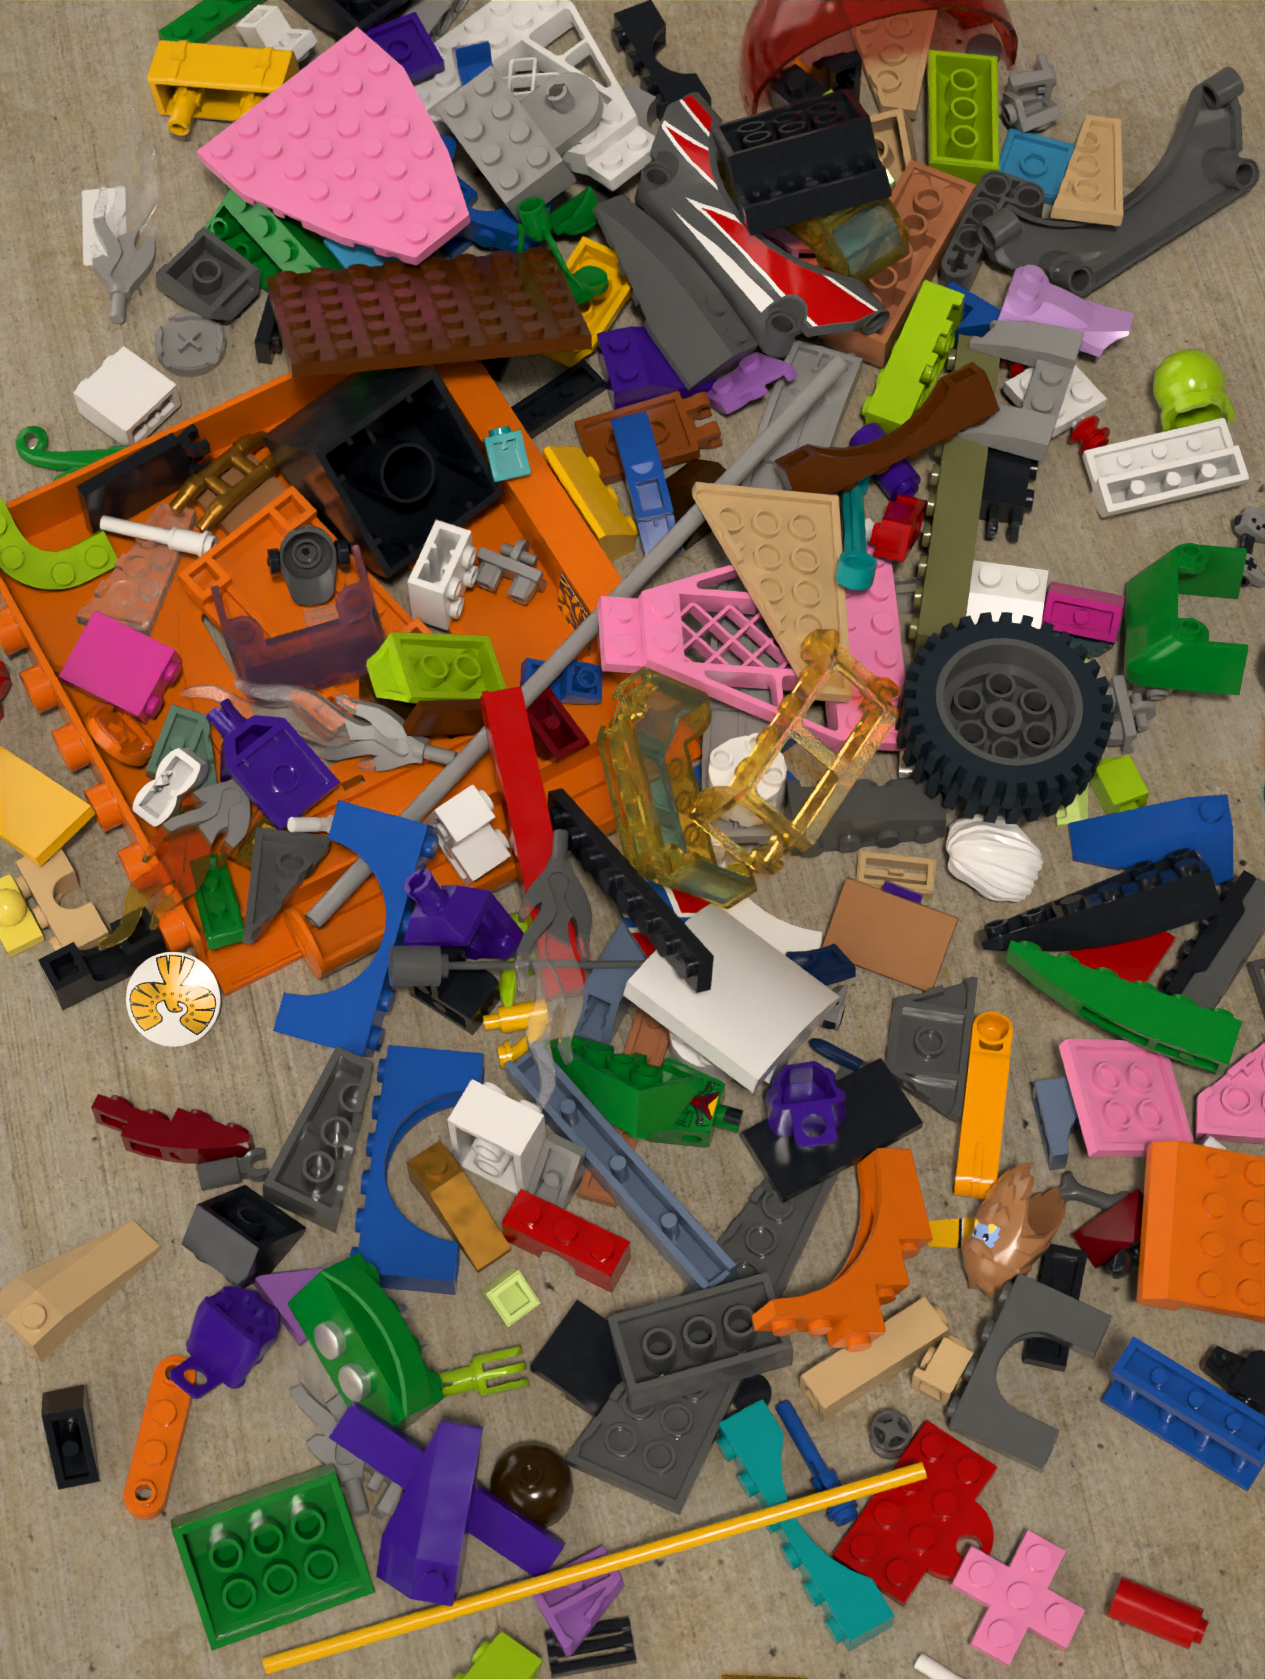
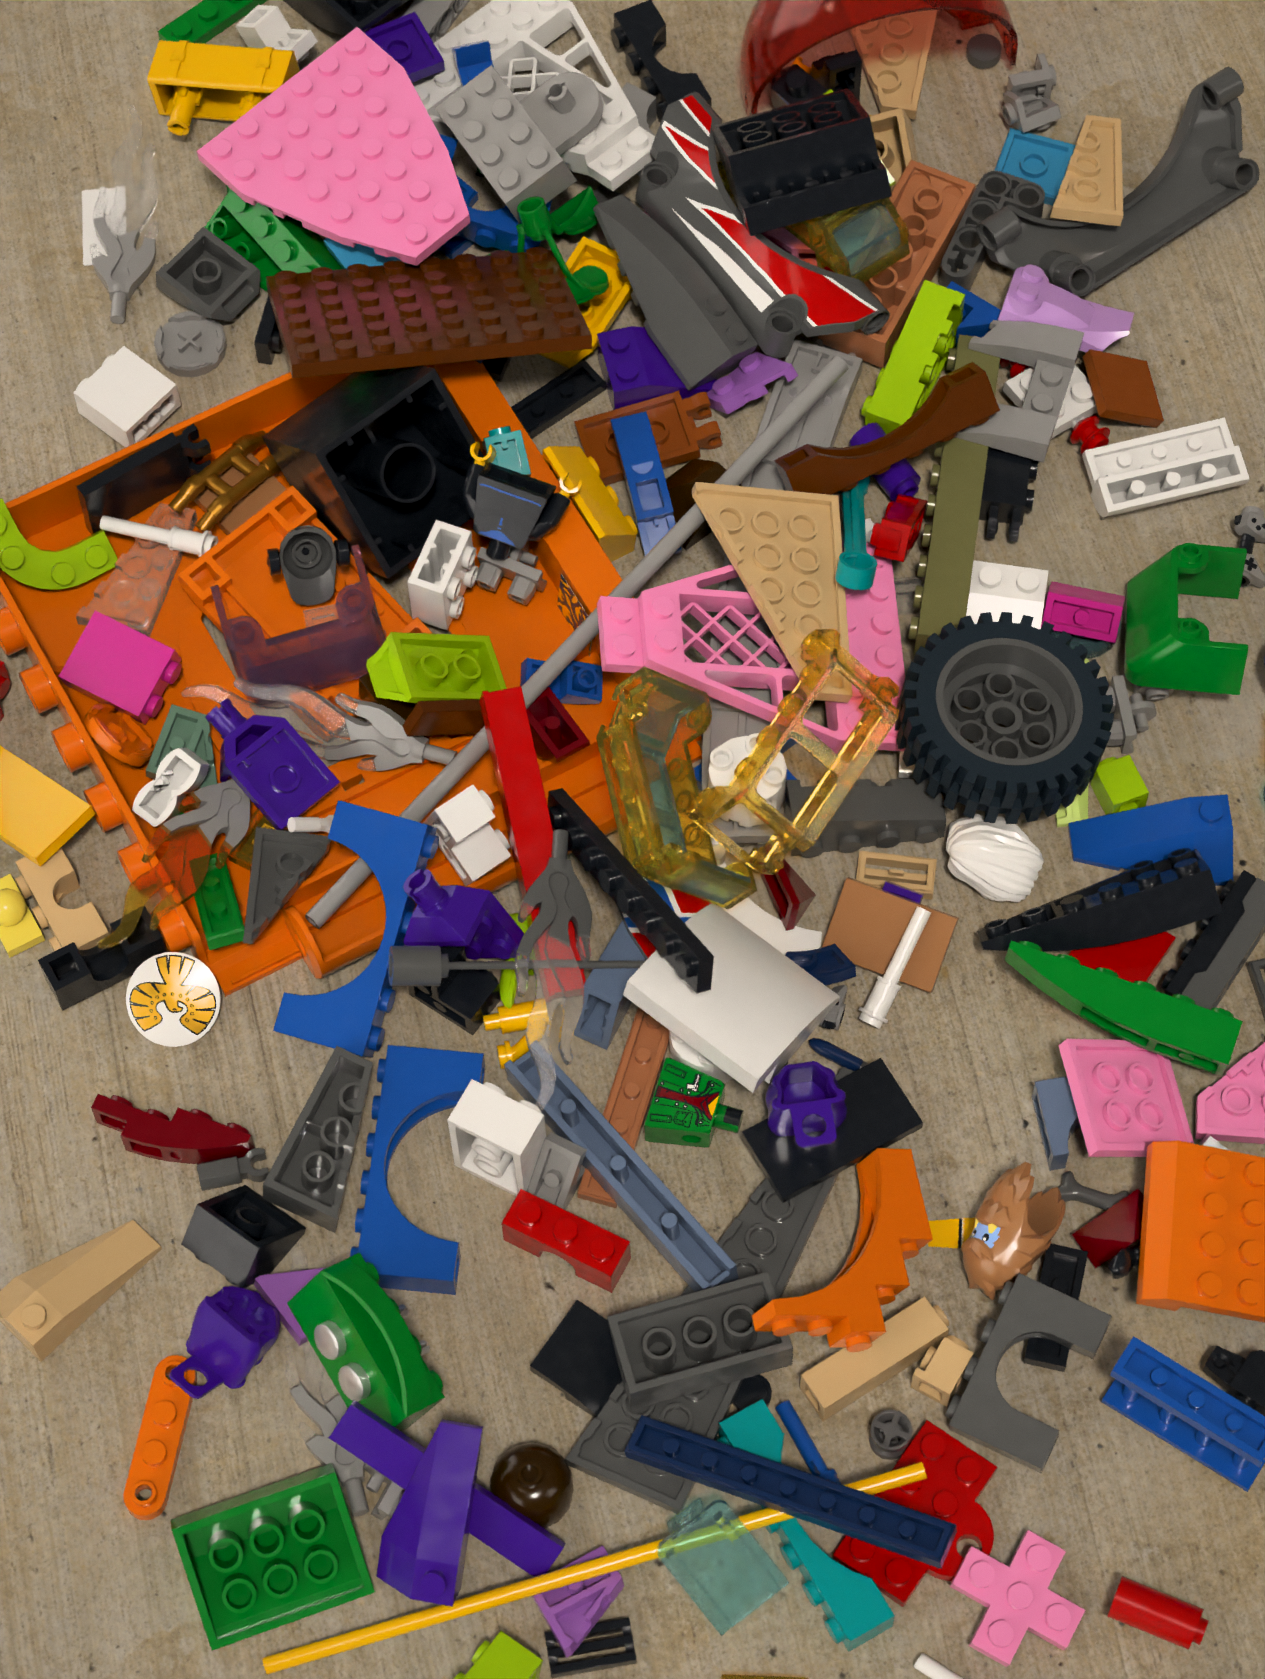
green plant [16,425,128,481] -> none
black slope [41,1385,100,1490] -> none
pearl gold slope [406,1140,512,1273] -> none
lime arm [436,1345,530,1397] -> none
yellowish green slope [479,1267,541,1327] -> none
green wedge [542,1035,704,1139] -> none
dark grey wing [886,977,978,1123] -> none
lime brick [927,50,1000,189] -> none
light orange piece [953,1011,1013,1199] -> none
lime tile [1153,348,1235,432] -> none
none -> black torso [462,441,582,560]
none -> dark blue tile [624,1415,957,1569]
none -> clear light blue piece [657,1498,789,1636]
none -> dark red slope [760,846,816,930]
none -> white pin [858,906,931,1029]
none -> dark orange tile [1082,349,1164,428]

